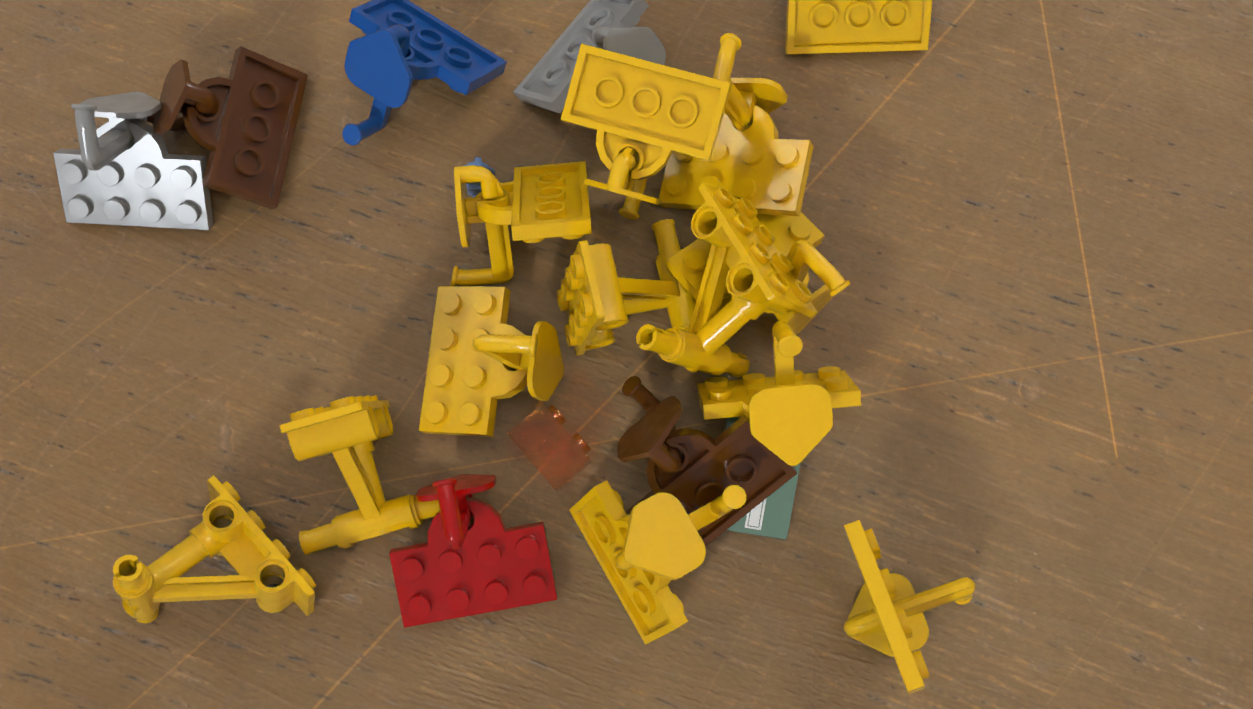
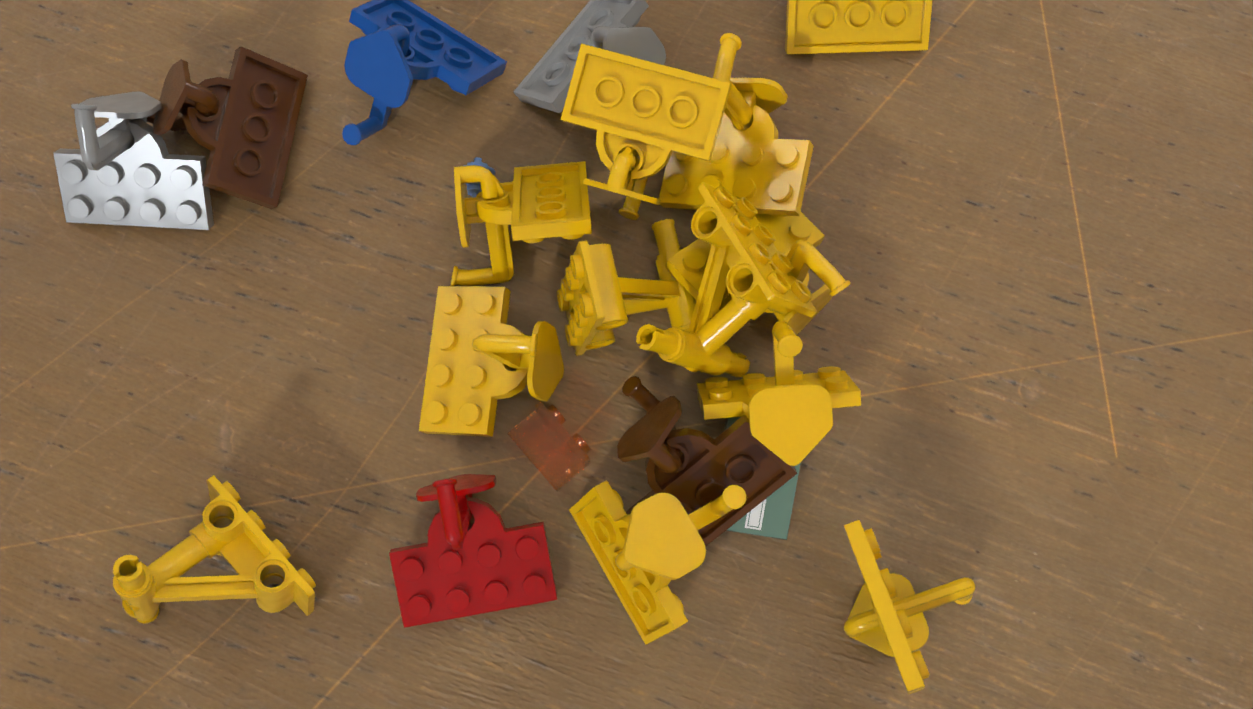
yellow plate [279,395,440,555] -> none

